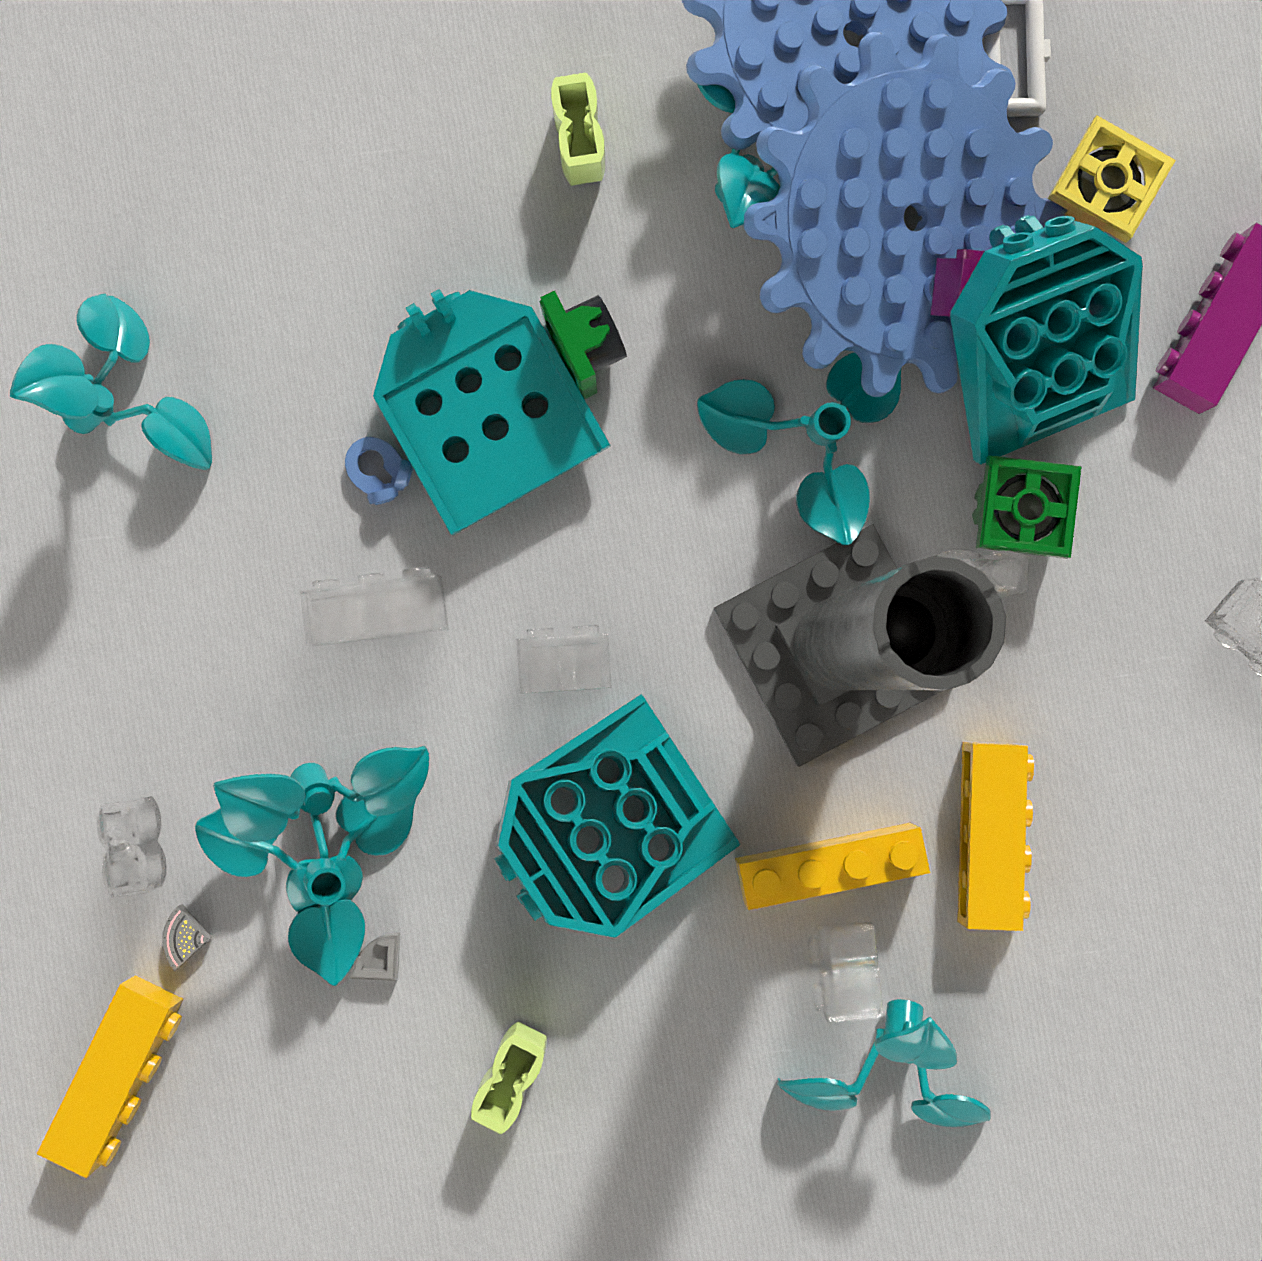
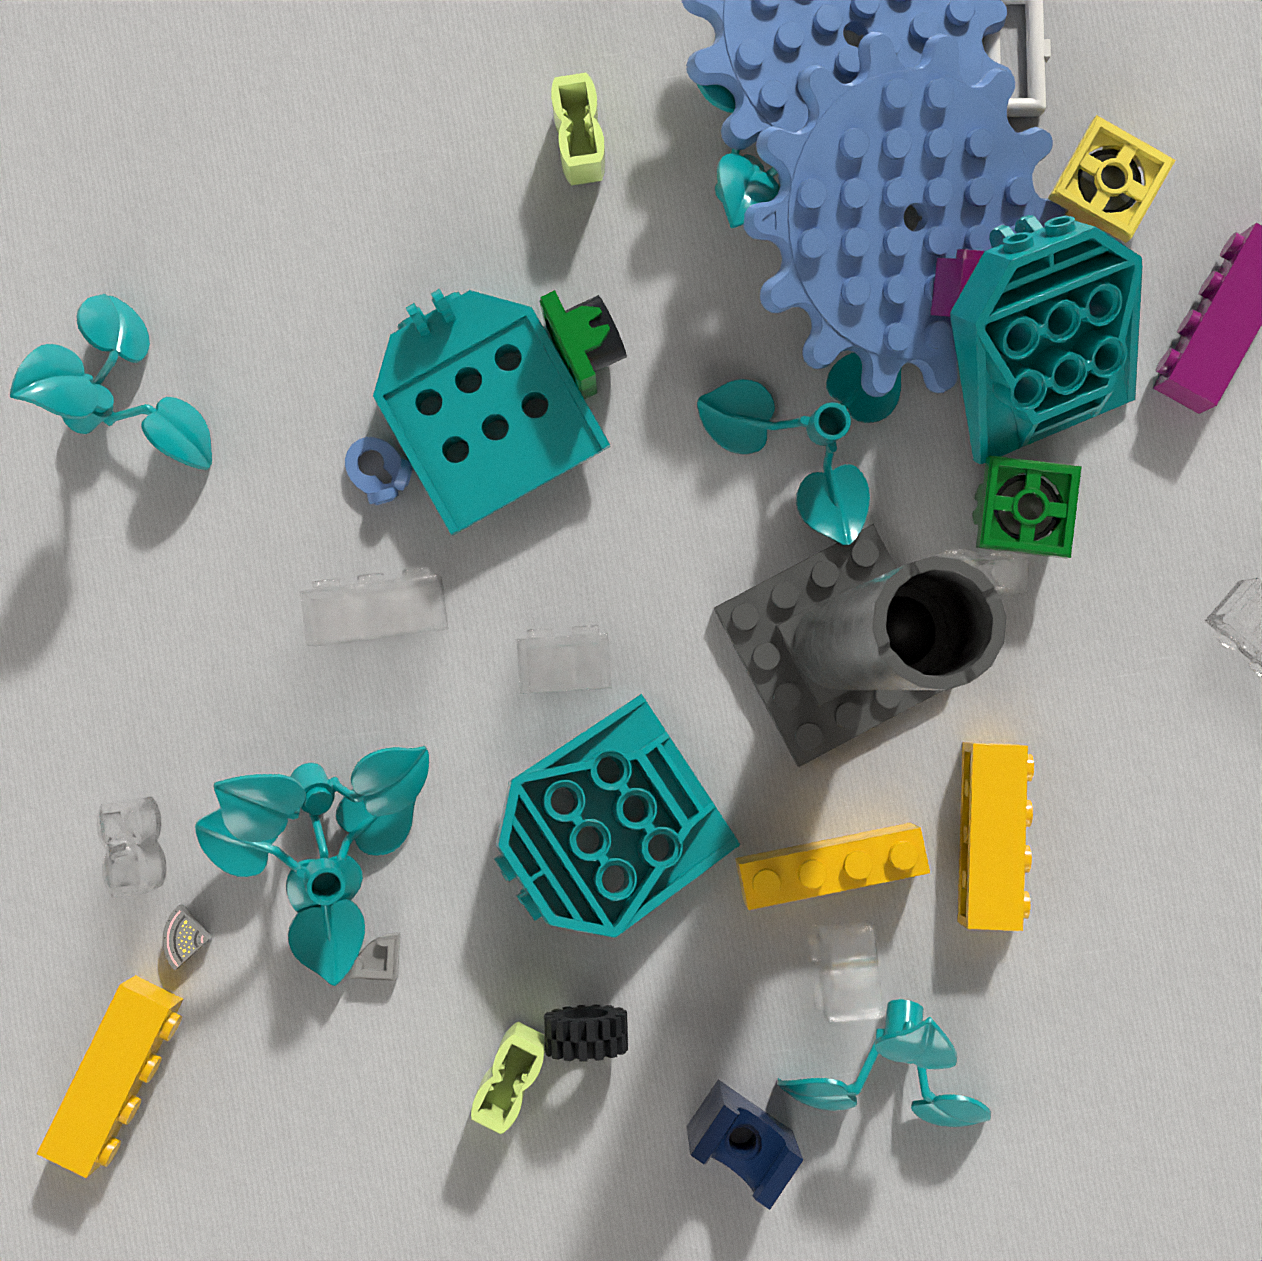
none -> black tyre [544,1004,628,1062]
none -> dark blue piece [686,1079,803,1210]

